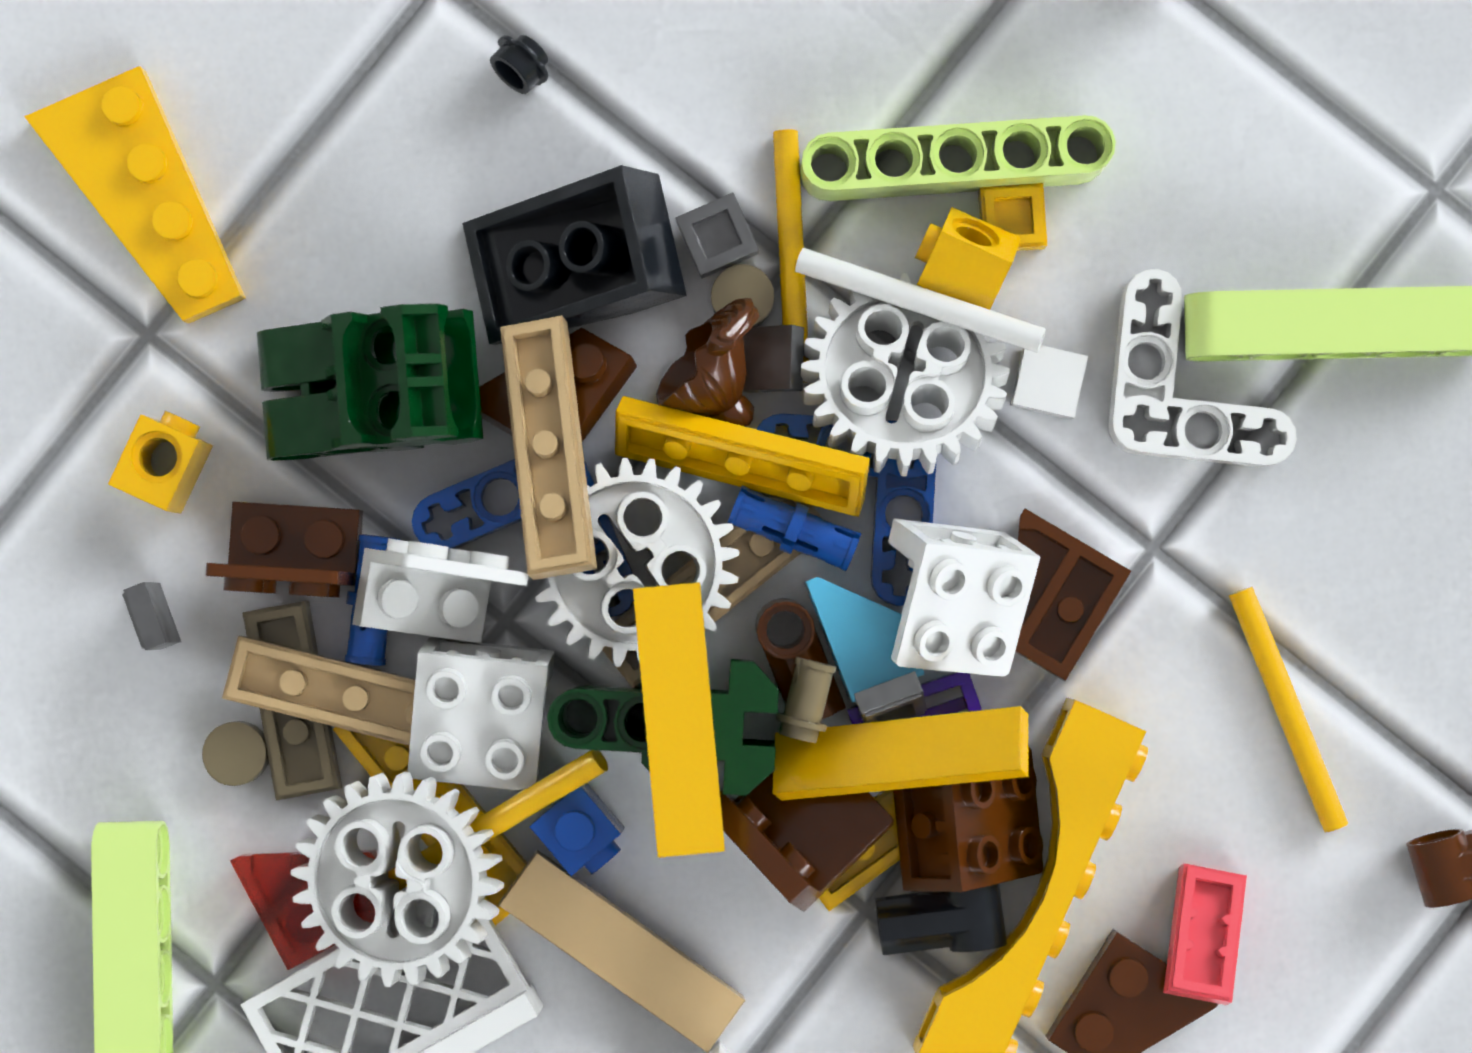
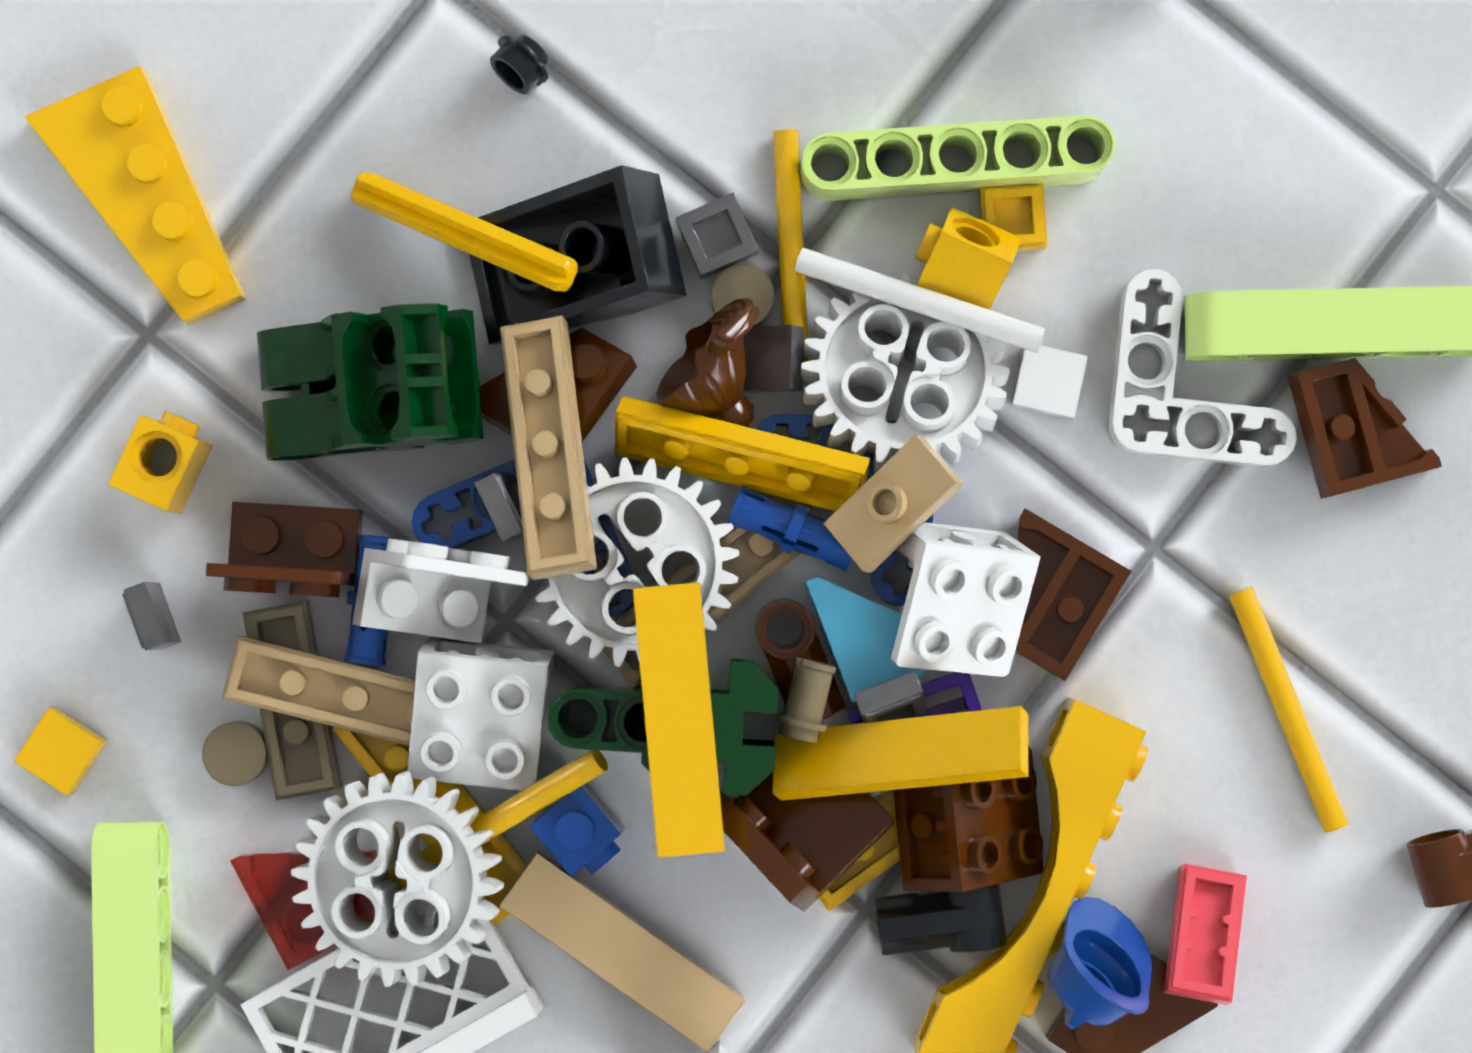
none -> yellow tile [14,707,107,796]
none -> yellow axle [351,172,578,292]
none -> flat silver tile [474,473,523,542]
none -> tan plate [823,434,964,573]
none -> blue piece [1047,897,1152,1029]
none -> reddish brown wing [1287,358,1442,499]

